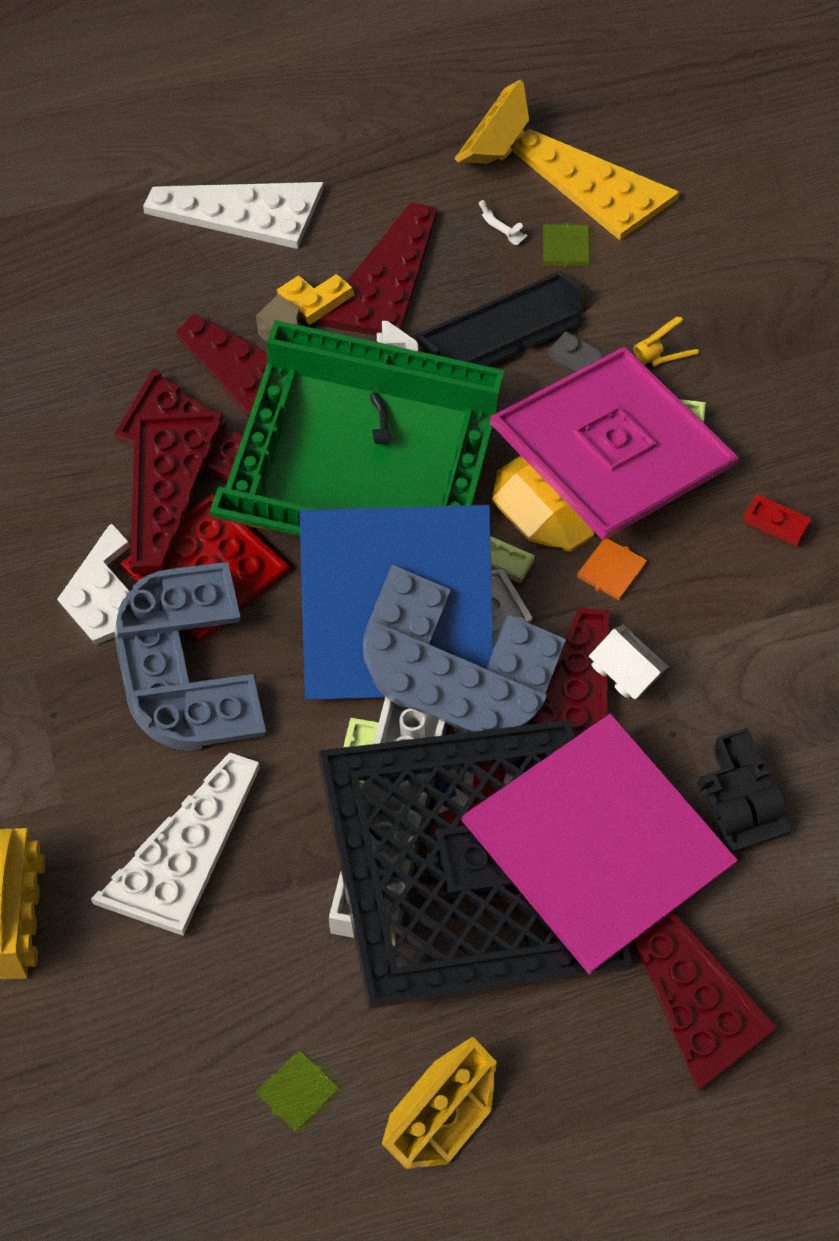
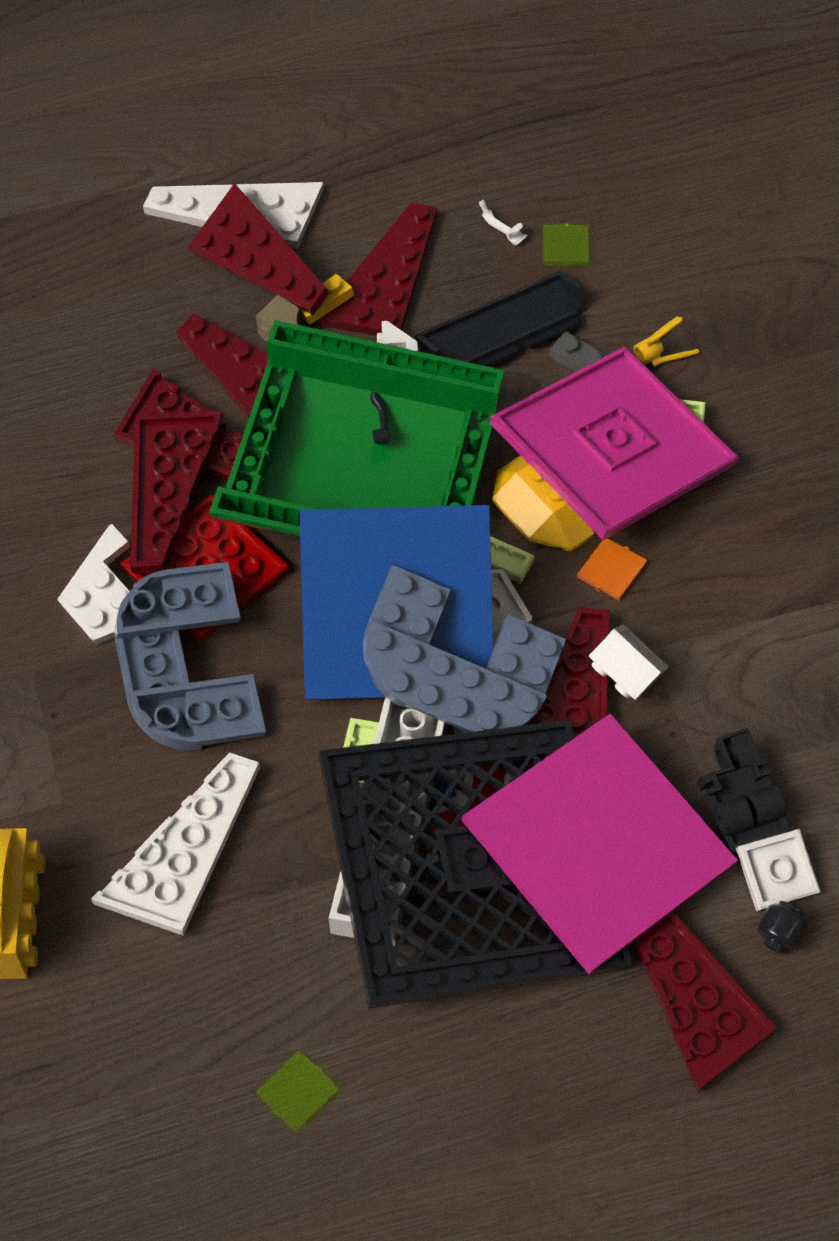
yellow wedge [382,1037,497,1169] -> none
yellow wedge [454,79,529,164] -> none
yellow wing [511,129,680,240] -> none
red plate [743,494,812,547] -> none
none -> dark red wing [187,183,329,316]
none -> white plate [736,829,821,911]
none -> black head [757,901,808,953]

